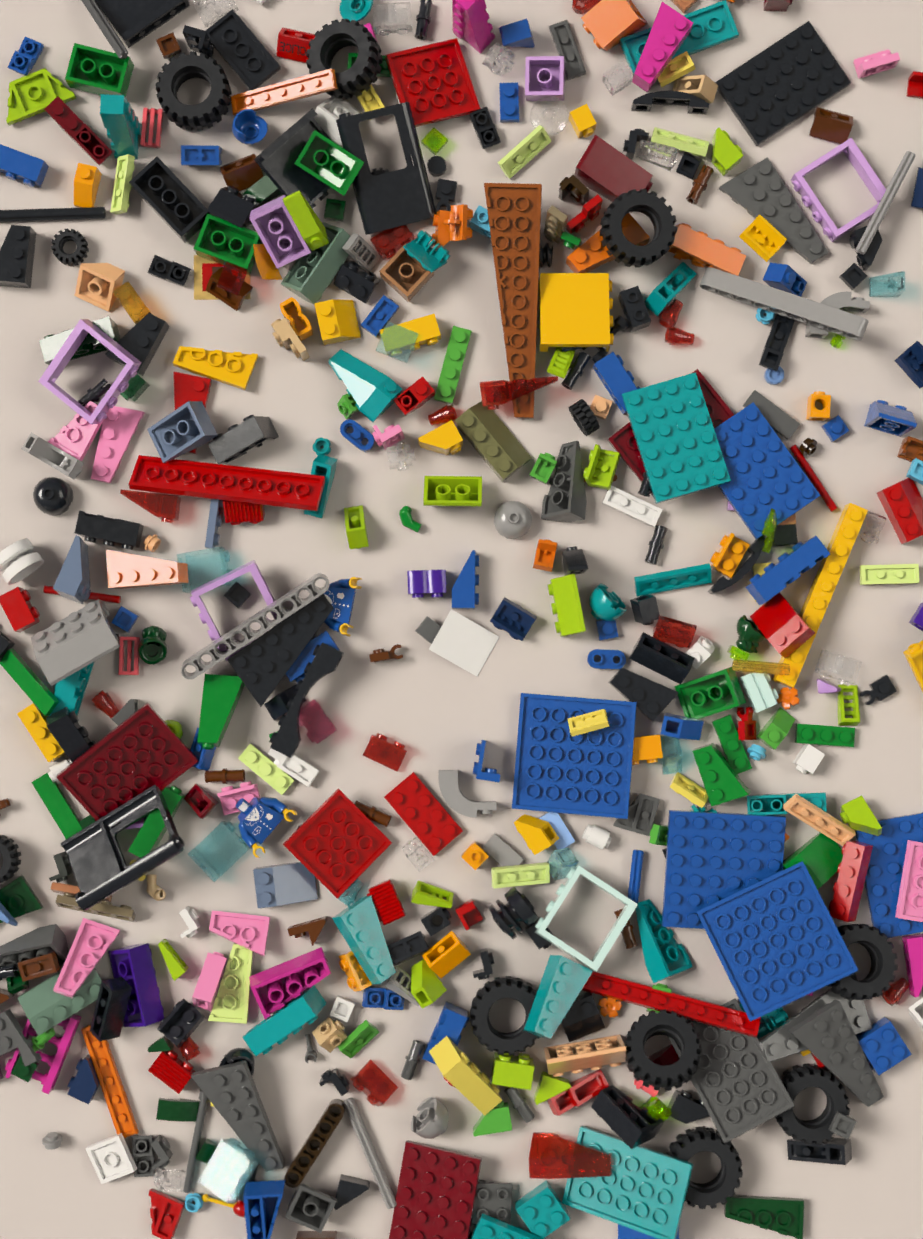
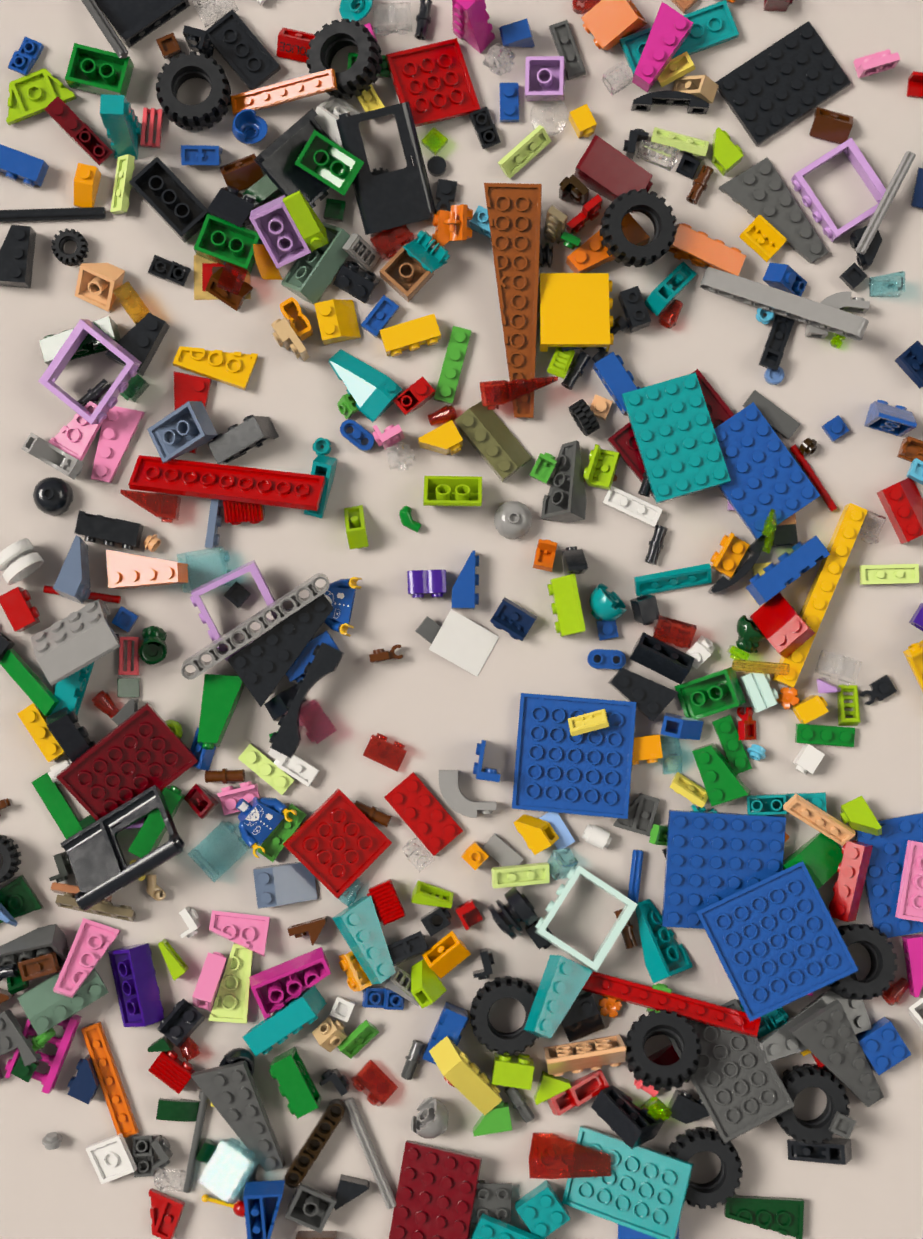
black brick [90,977,132,1041] -> none
medium azure plate [184,1193,203,1212] -> none
dark grey hand [305,1034,317,1063] -> none
clear light blue piece [376,321,419,363] -> none
clear red cone [665,326,694,345] -> none
bright green slope [756,707,795,750] -> none
light orange brick [806,391,831,421] -> none
none -> slope [117,678,140,697]
none -> bright green plate [258,803,307,862]
none -> green brick [269,1047,322,1119]
none -> yellow slope [791,695,829,724]

